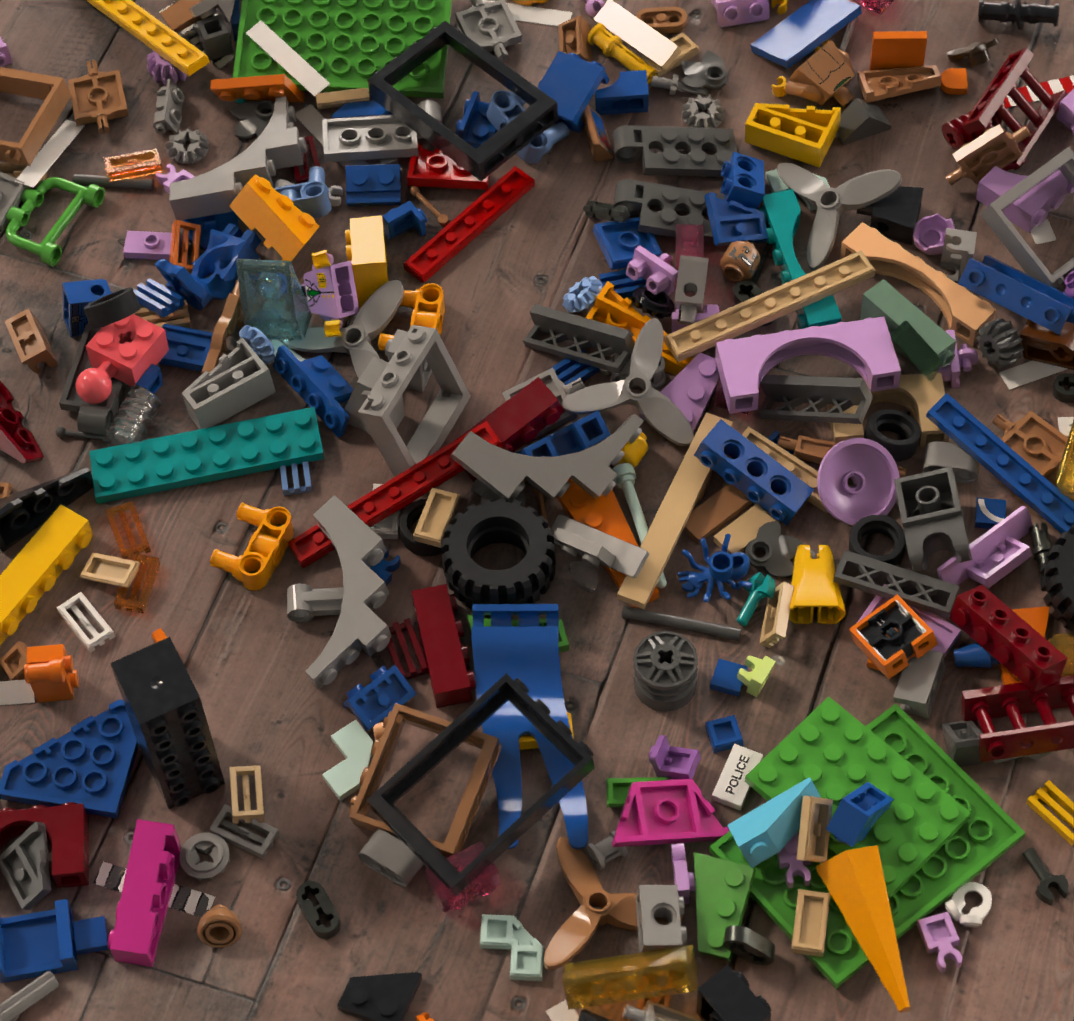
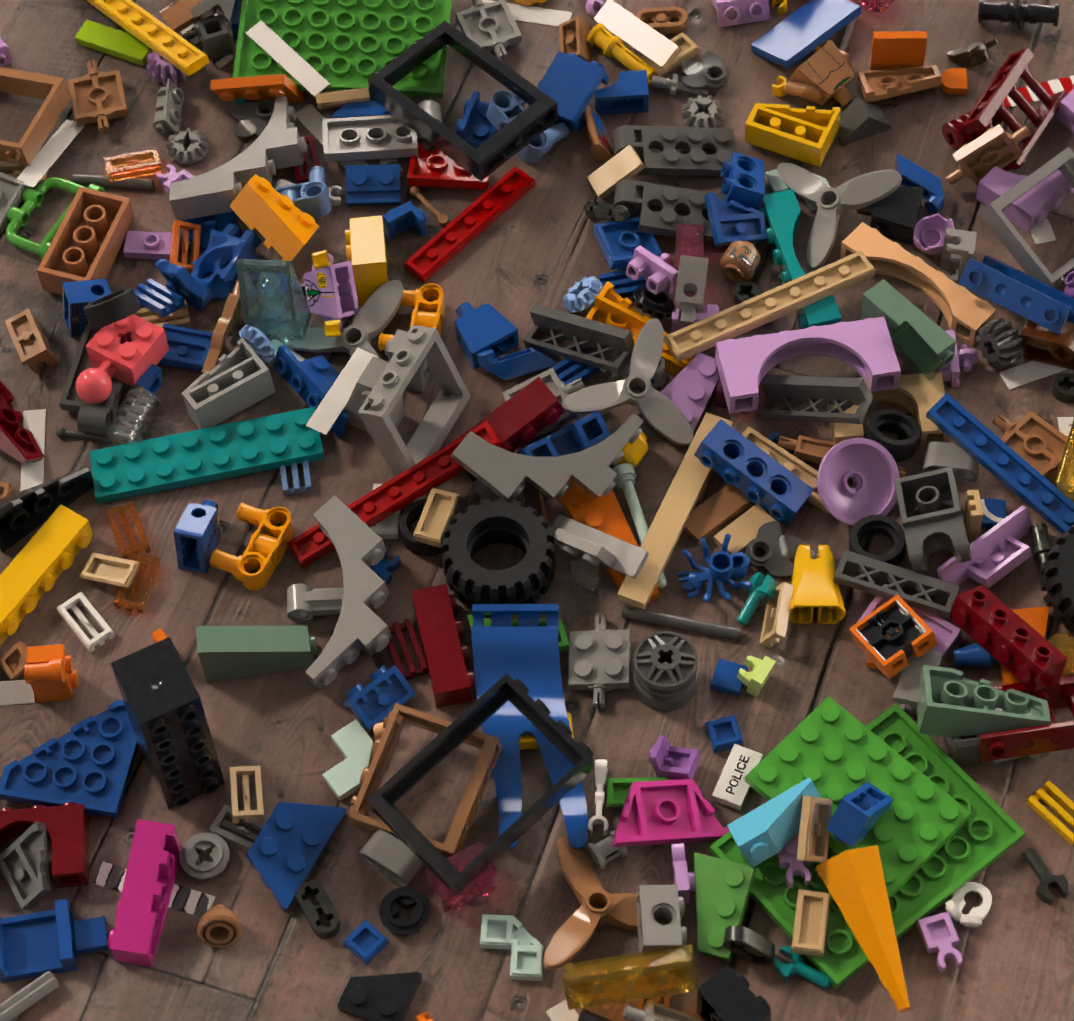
none -> white sticker [20,409,46,492]
none -> nougat brick [37,187,135,295]
none -> lime tile [74,20,153,66]
none -> blue torso [173,500,220,574]
none -> sand green slope [195,625,318,682]
none -> blue wing [246,802,347,913]
none -> white sticker [306,348,378,435]
none -> blue tile [343,919,389,966]
none -> black gear [379,887,430,937]
none -> blue torso [455,302,519,370]
none -> blue piece [477,347,556,380]
none -> light grey plate [568,613,631,709]
none -> tan tile [587,145,645,200]
none -> white piece [588,759,609,836]
none -> teal bar [773,946,831,989]
none -> blue piece [895,154,944,214]
none -> sand green wedge [917,665,1051,737]
none -> tan tile [963,489,983,544]

